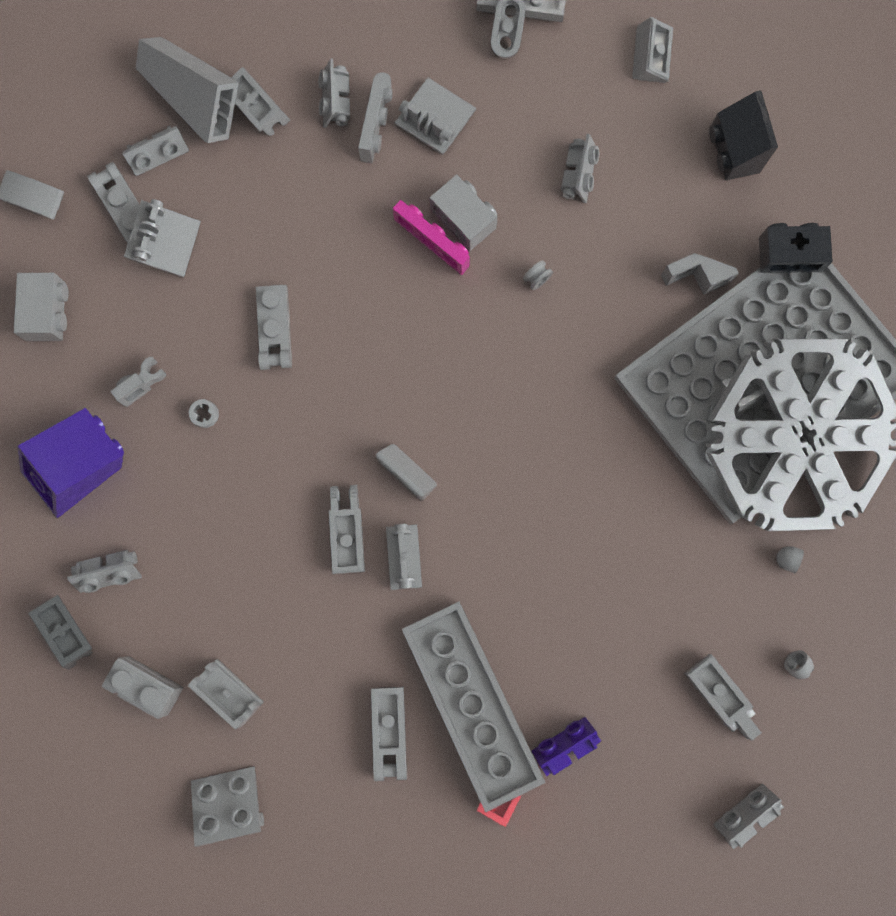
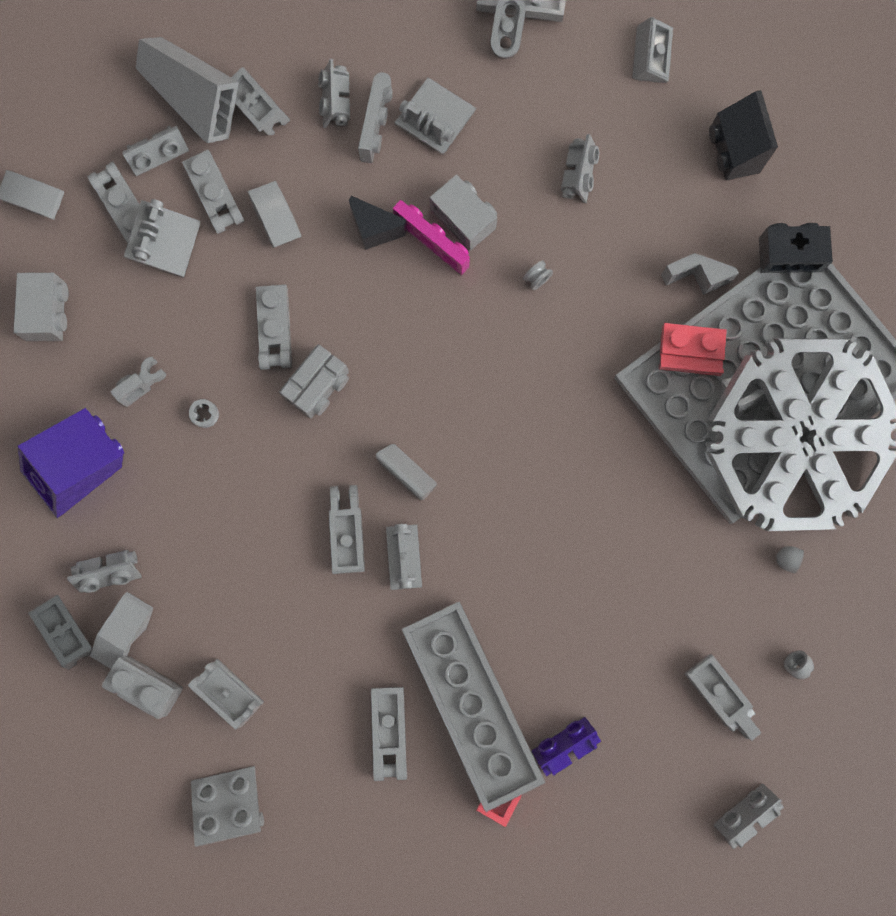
none -> light grey slope [90,592,154,669]
none -> light grey plate [182,149,245,234]
none -> light grey slope [247,181,302,248]
none -> light grey brick [279,344,349,419]
none -> black slope [349,195,408,250]
none -> coral plate [659,323,727,376]

